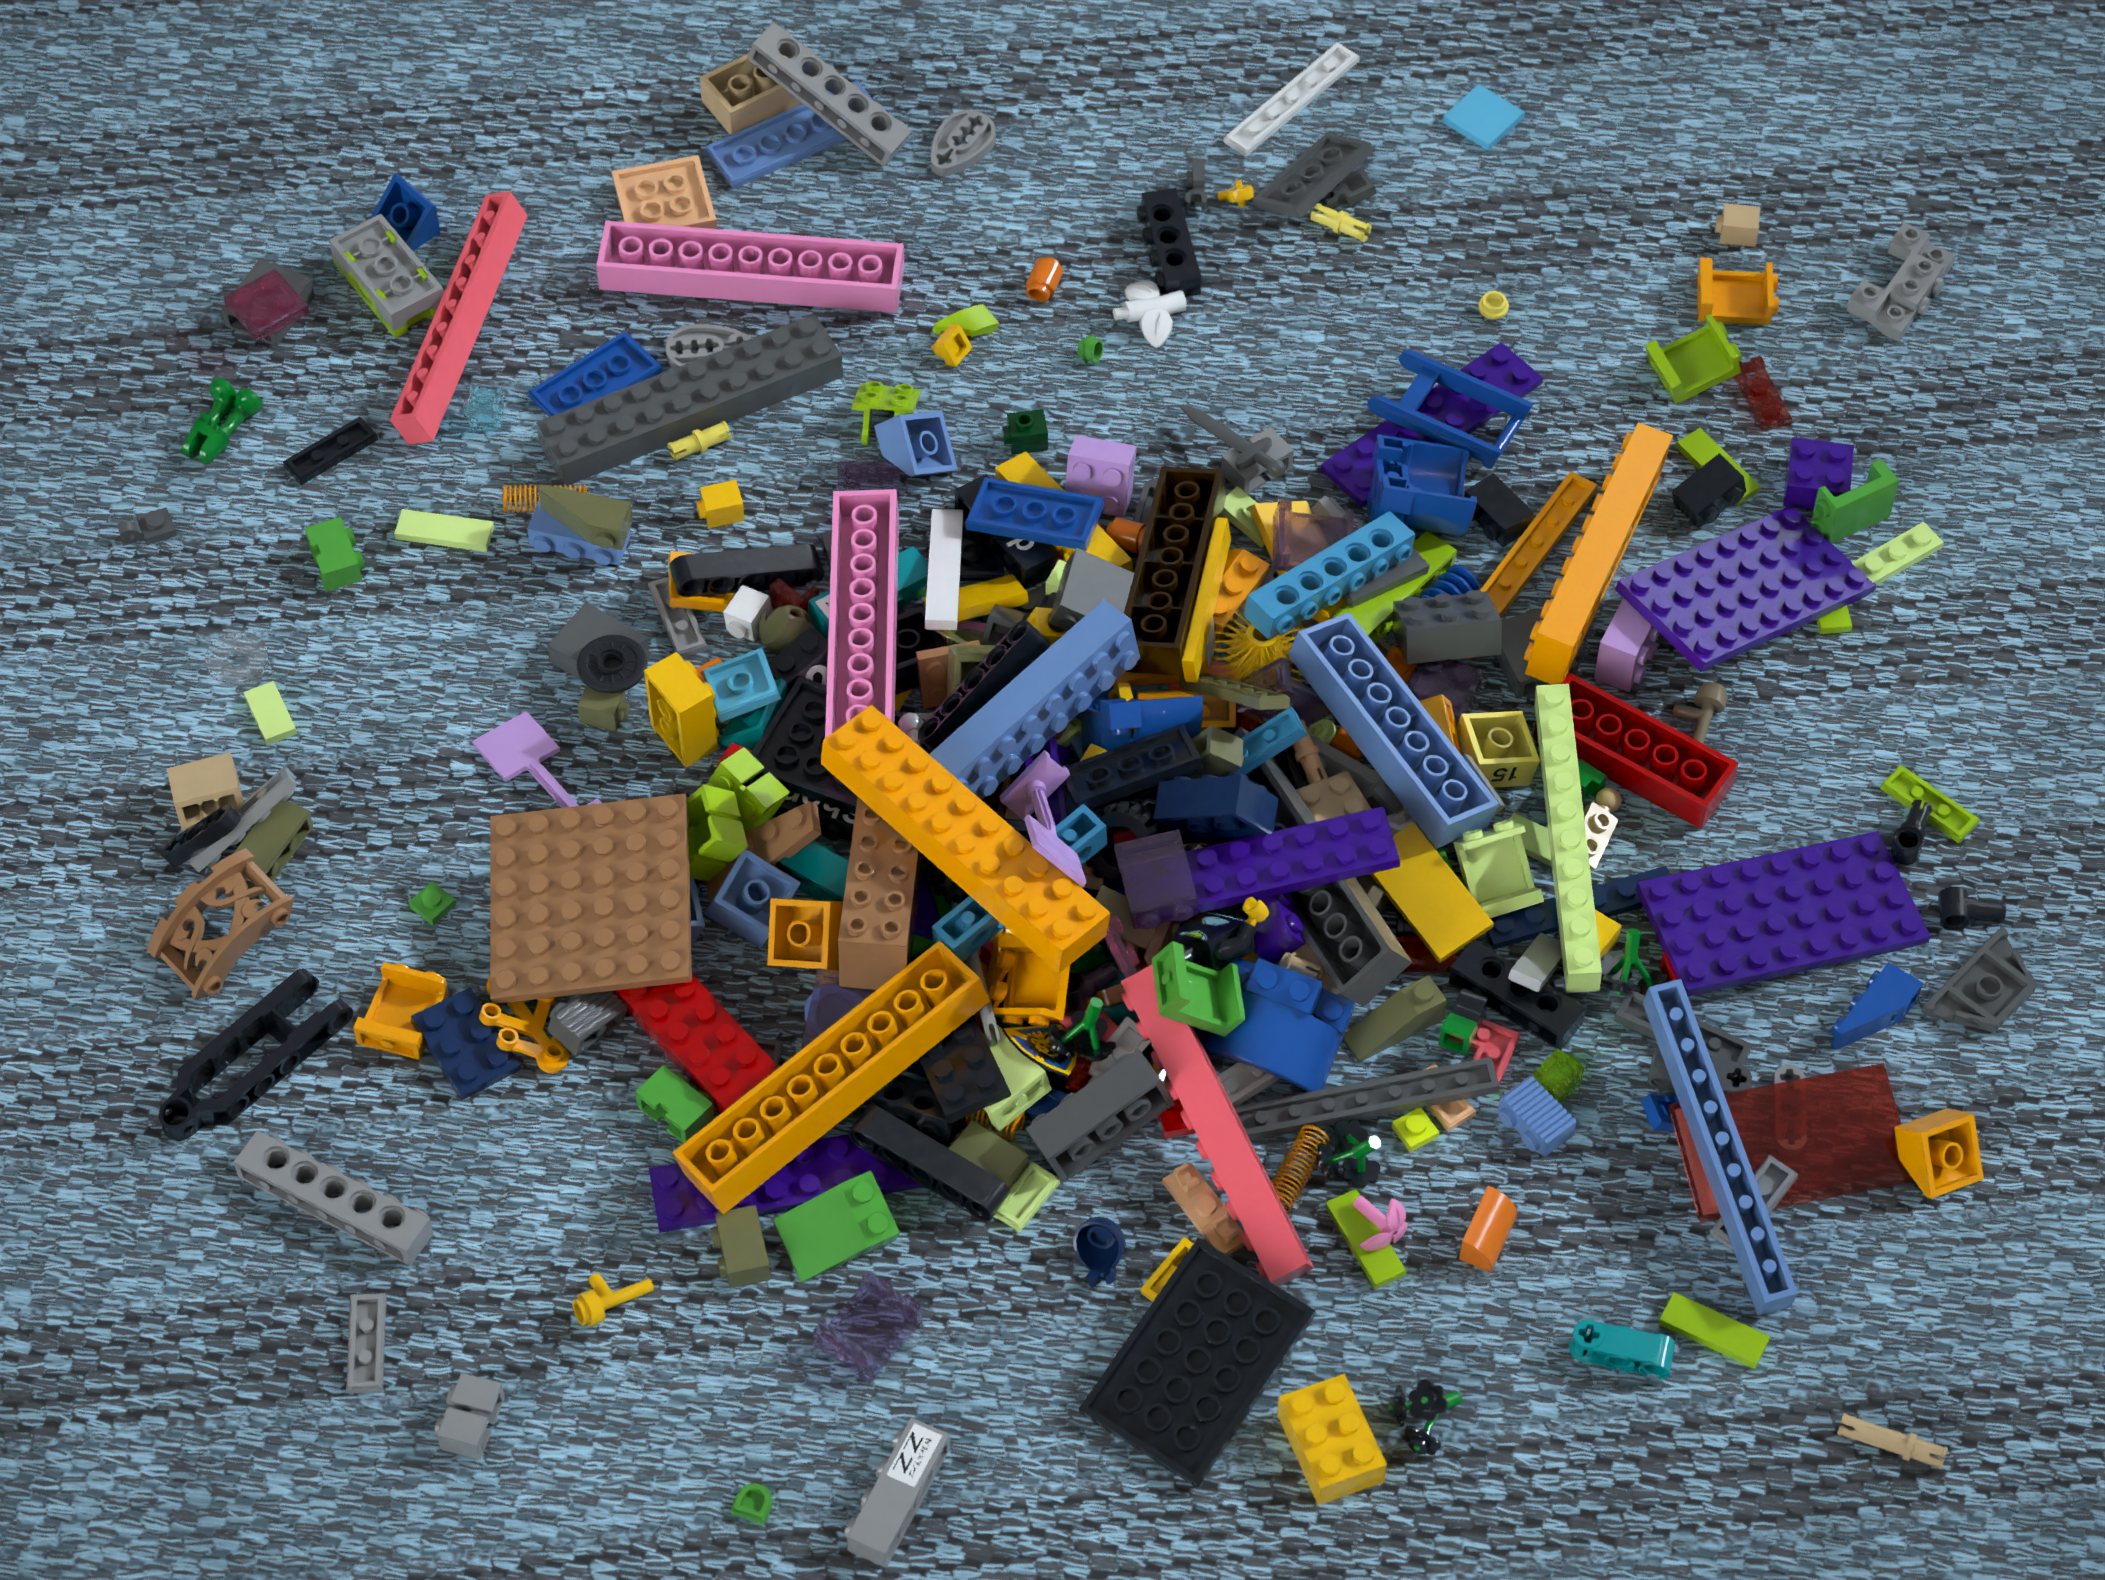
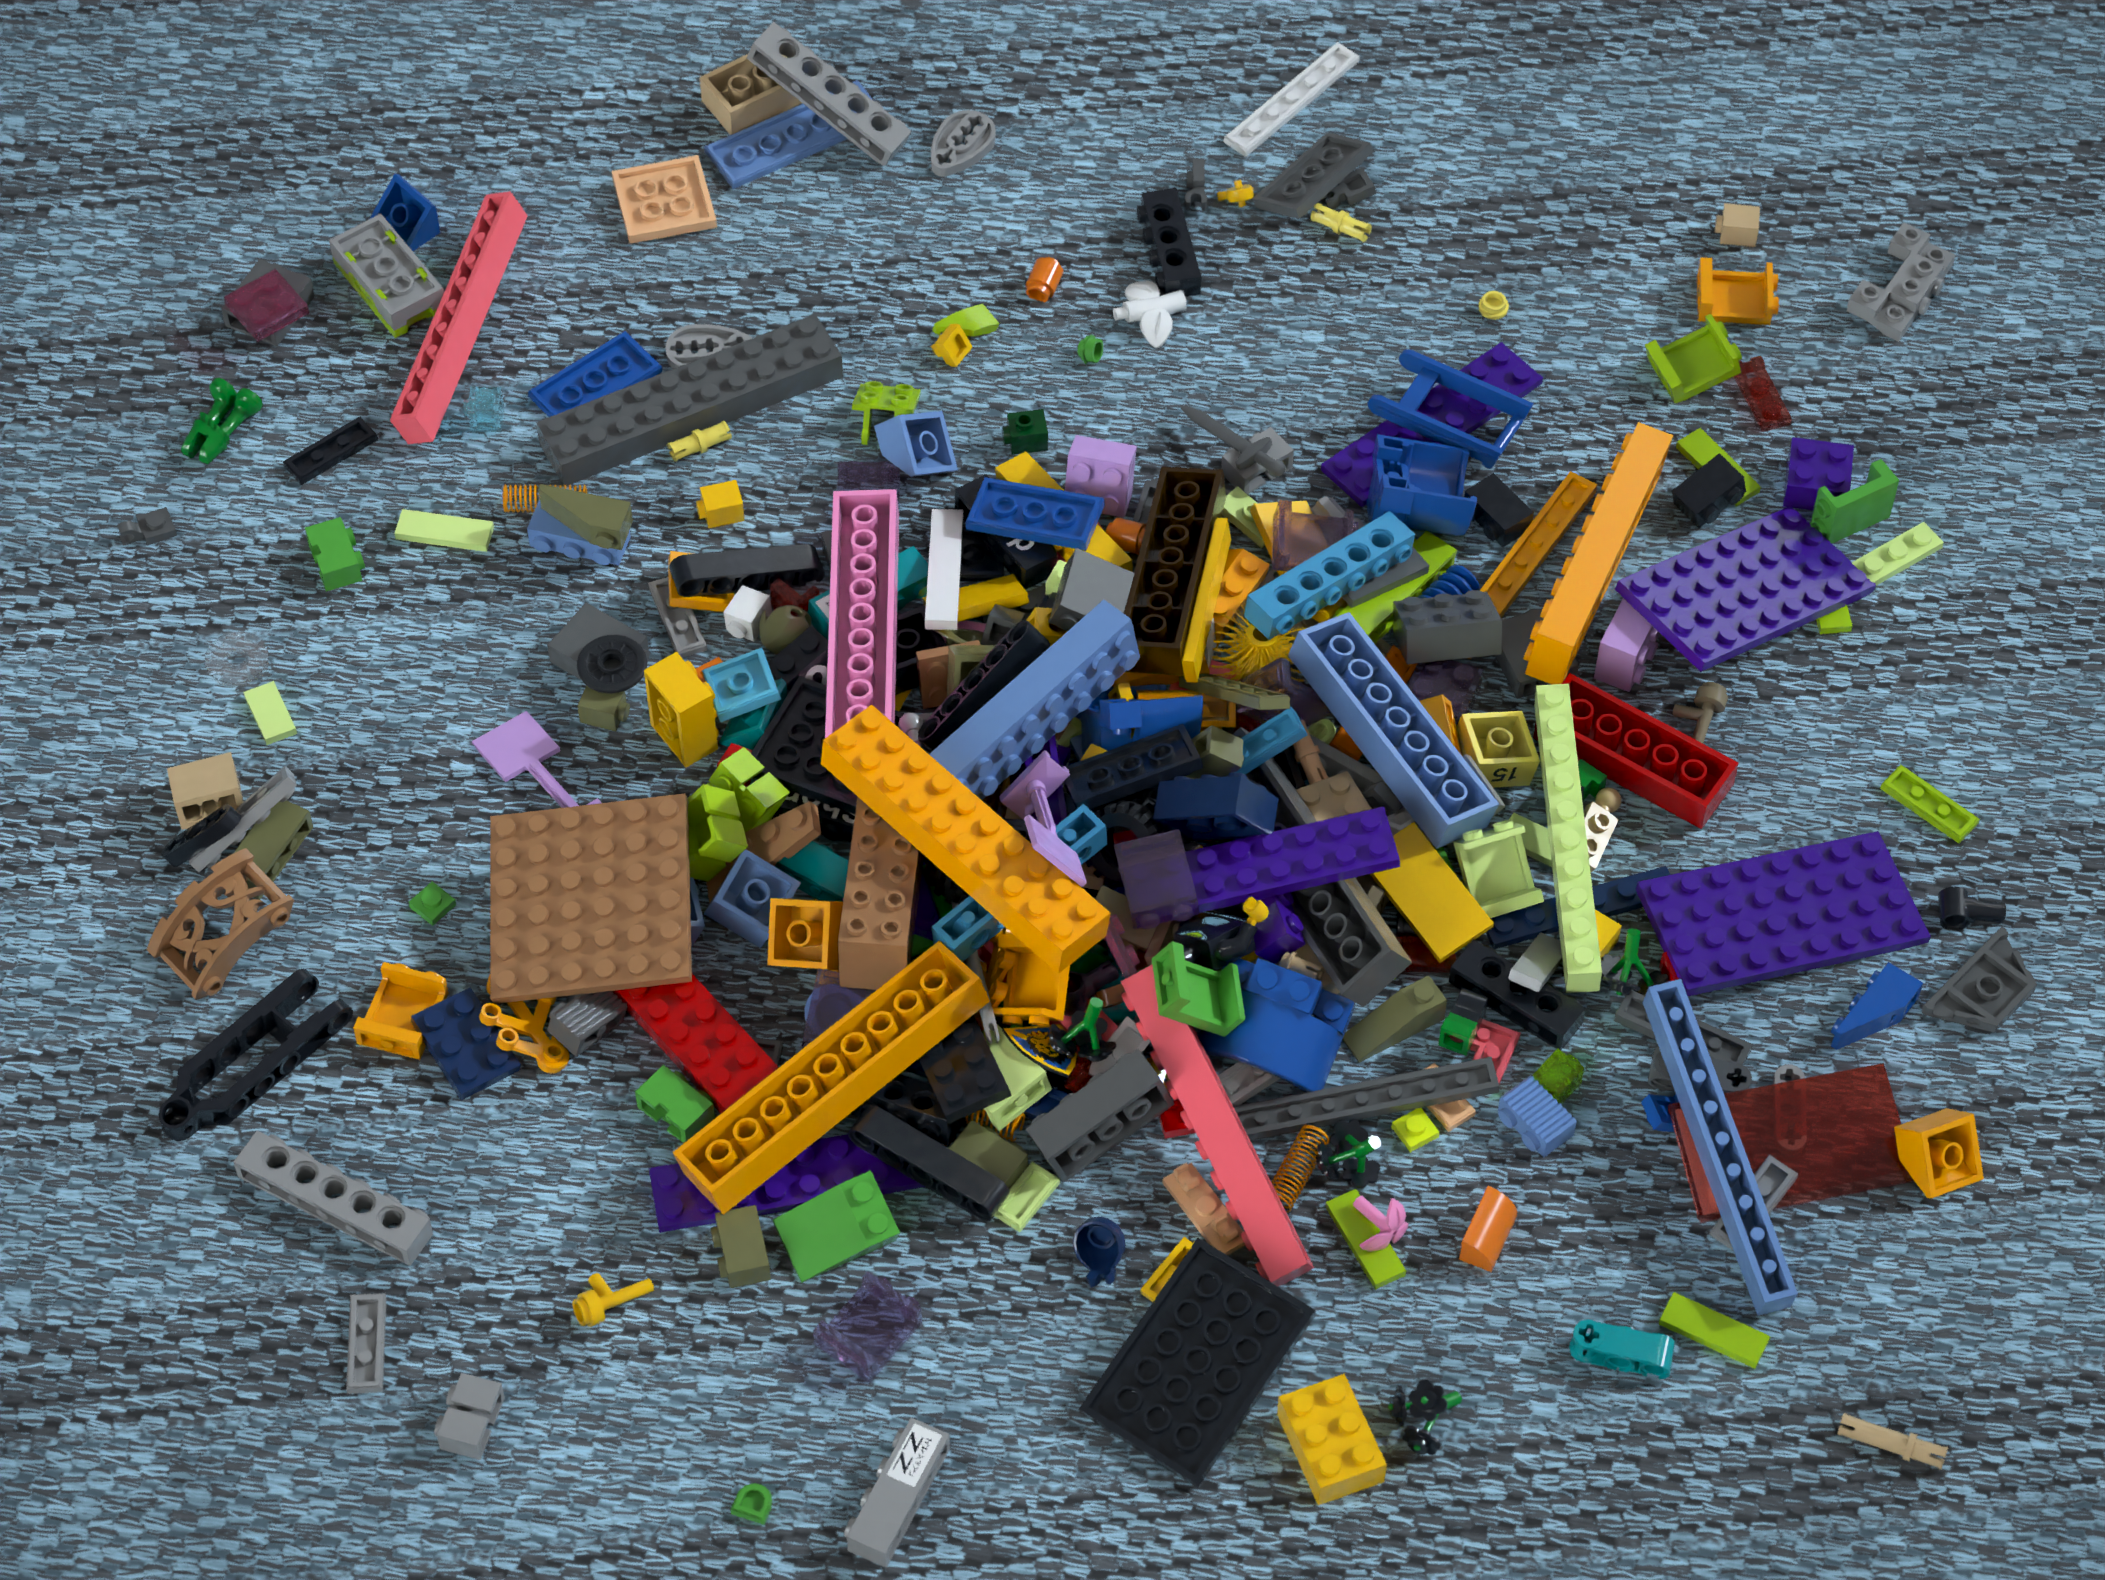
bright pink brick [596,221,905,313] -> none
medium azure tile [1442,84,1525,151] -> none
black pin [1891,800,1933,865] -> none

